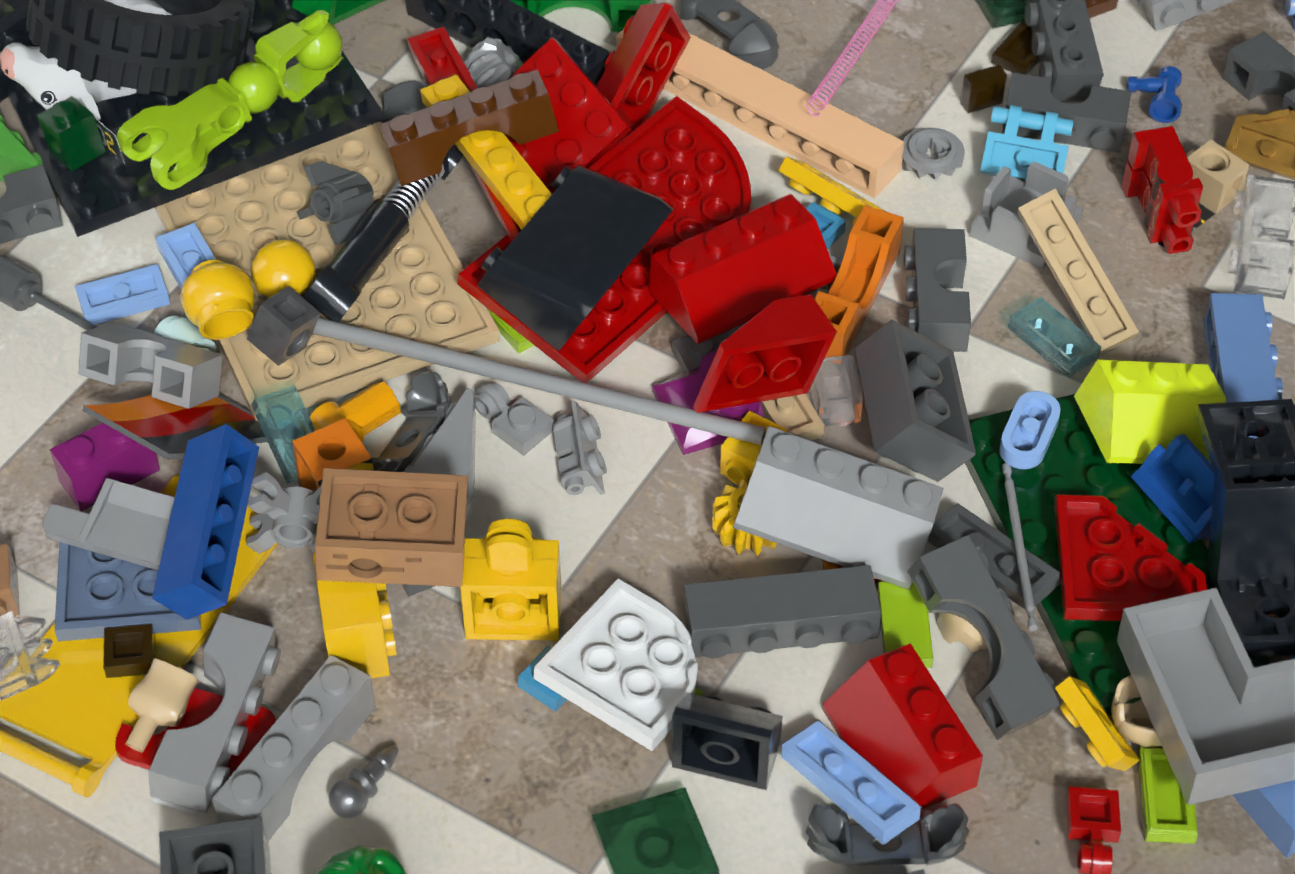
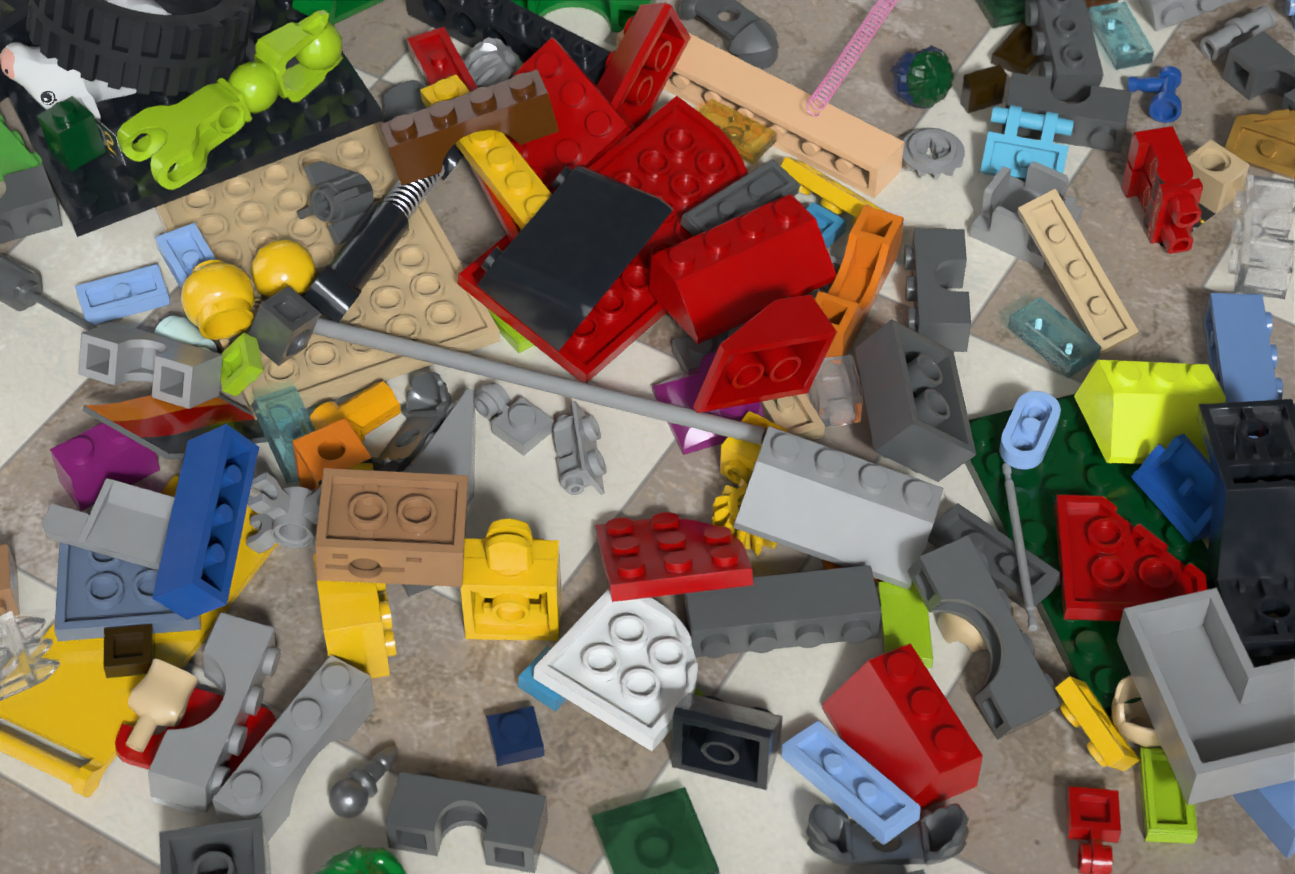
none -> lime plate [220,333,264,397]
none -> dark grey arch [385,772,548,873]
none -> dark blue plate [486,706,545,767]
none -> red plate [595,512,753,602]
none -> dark grey tile [680,159,800,237]
none -> clear yellow plate [698,99,777,165]
none -> dark green piece [890,45,954,109]
none -> clear light blue plate [1088,1,1154,70]
none -> light grey pin [1200,5,1276,61]

